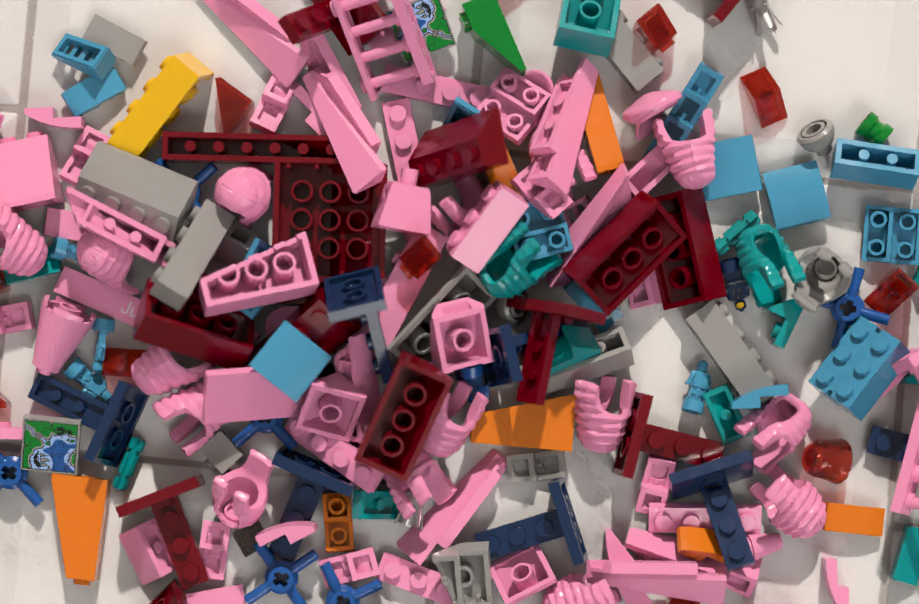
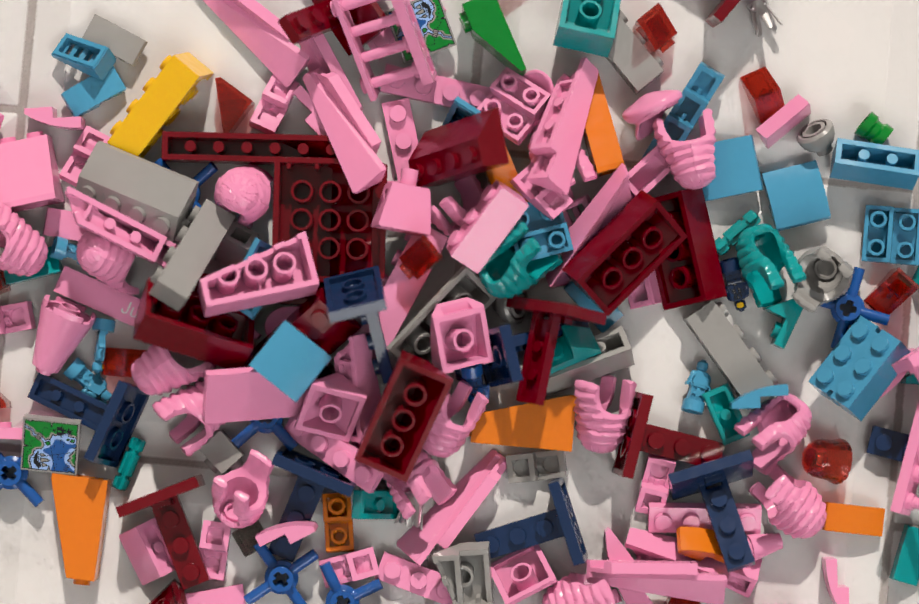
none -> bright pink slope [755,94,811,149]

